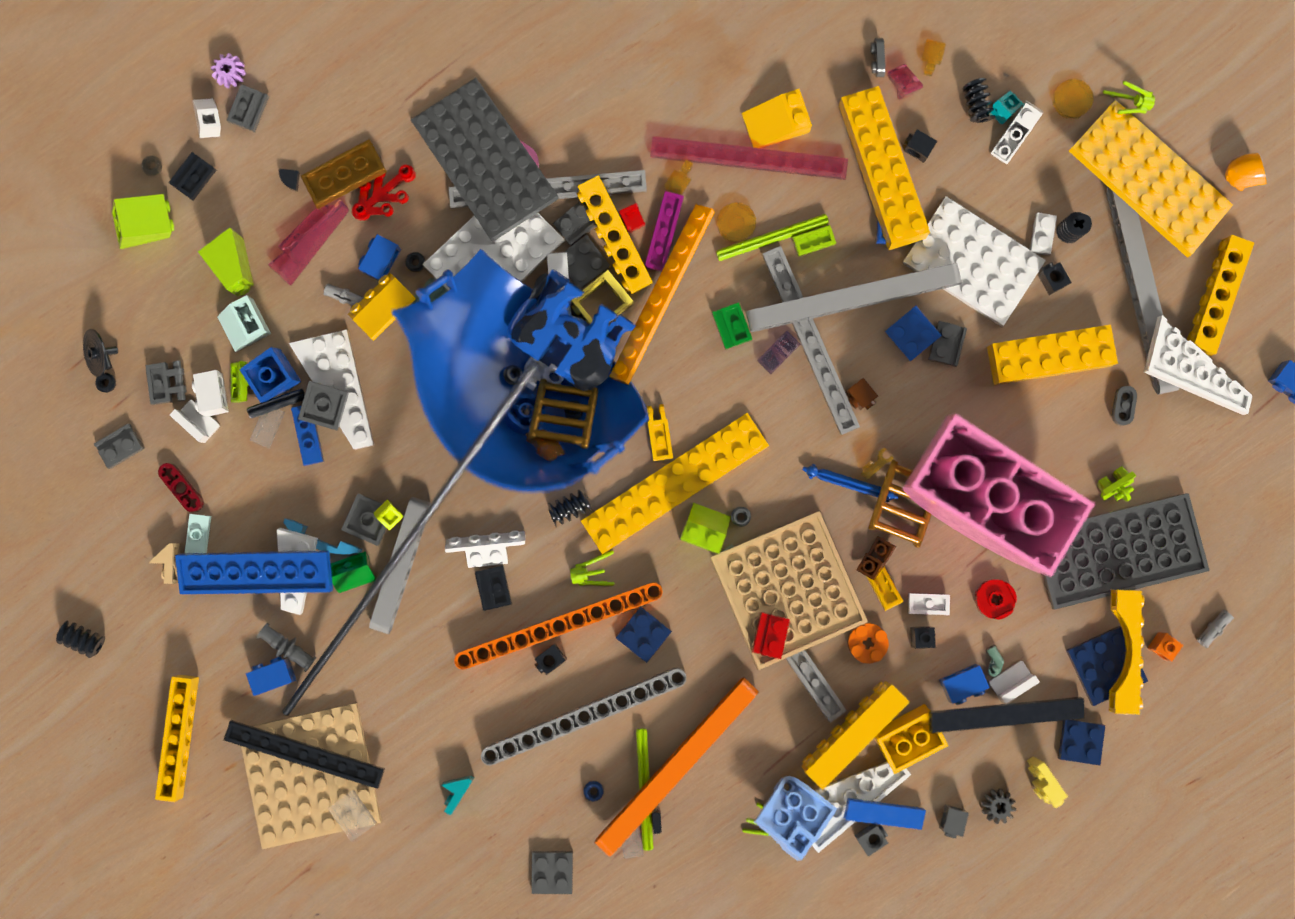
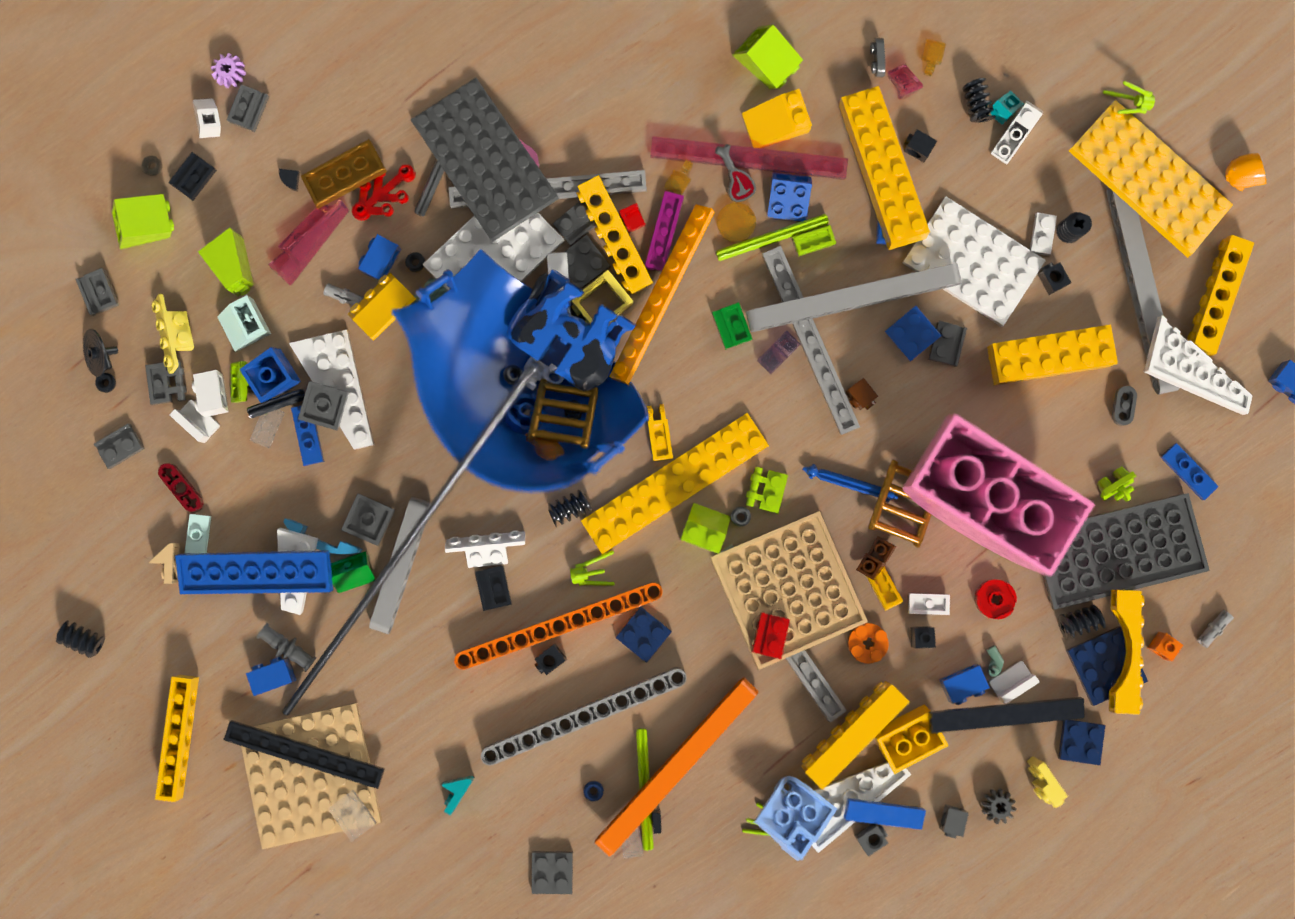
neon yellow slope [373,500,404,530] -> none
clear yellow plate [861,448,894,480] -> none
clear yellow tile [1053,79,1094,119] -> none
none -> dark grey plate [75,268,119,316]
none -> light yellow bracket [152,294,194,374]
none -> dark grey axle [414,161,444,217]
none -> dark grey piece [715,144,756,202]
none -> lime slope [732,25,803,89]
none -> lime plate [746,467,788,514]
none -> bracket [767,172,812,221]
none -> black piece [1058,605,1106,640]
none -> blue plate [1160,443,1219,500]

